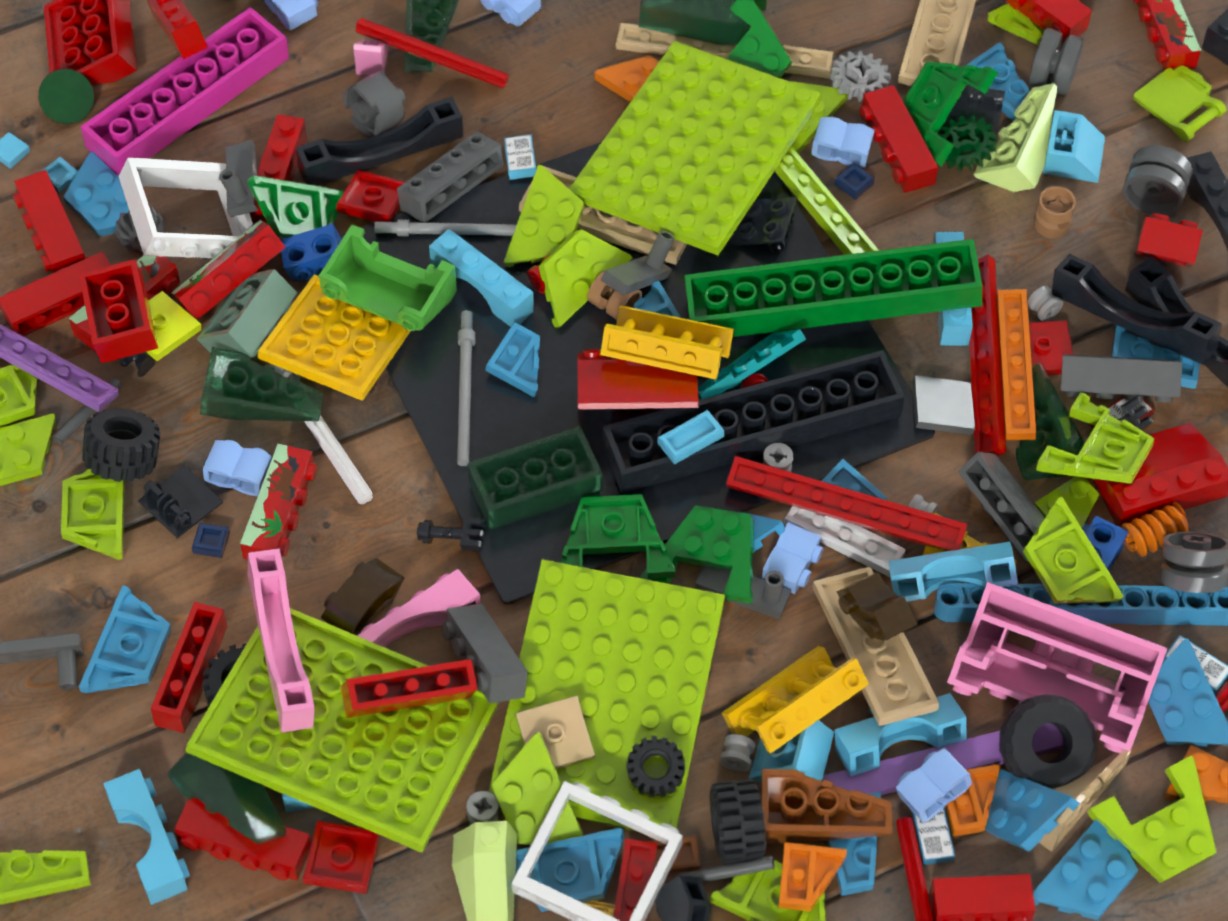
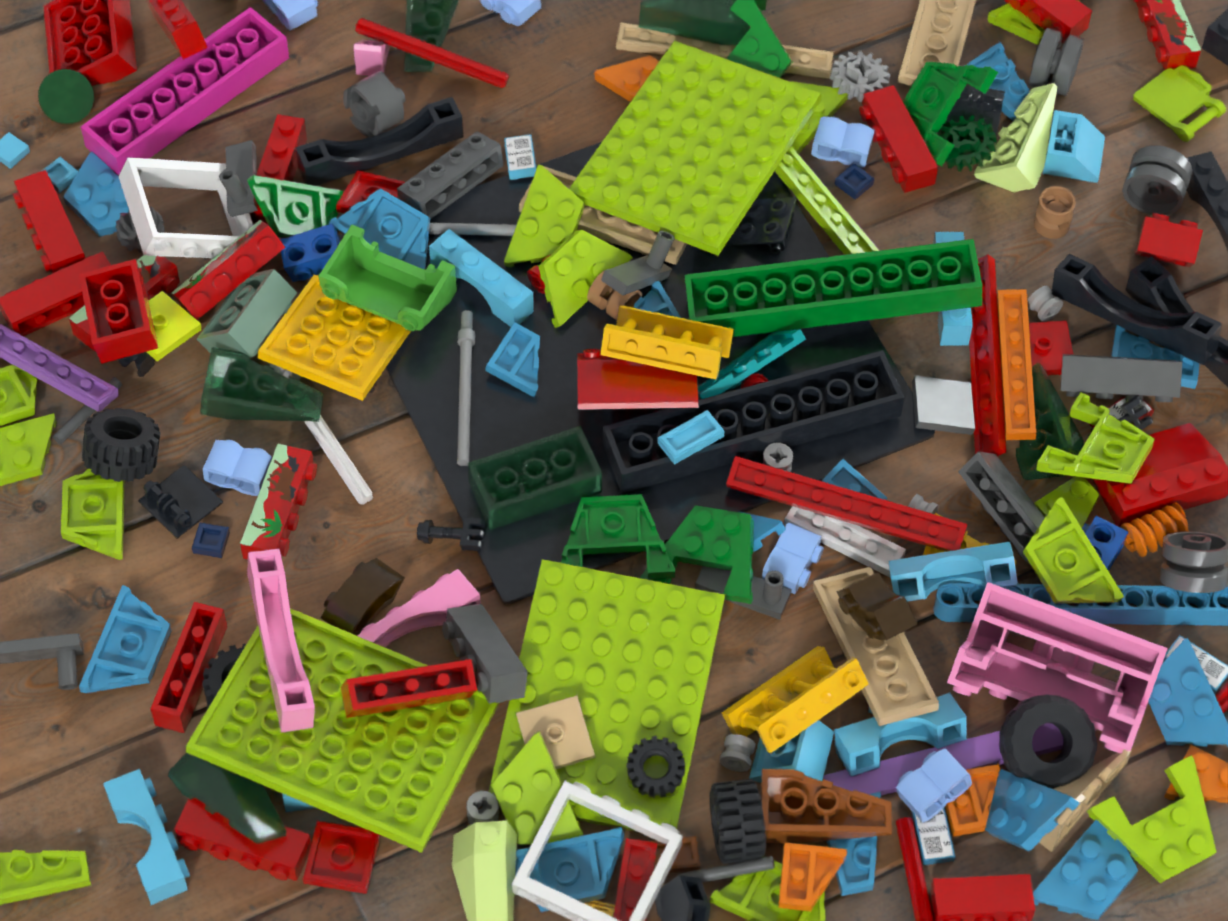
none -> dark azure wing [329,188,430,269]

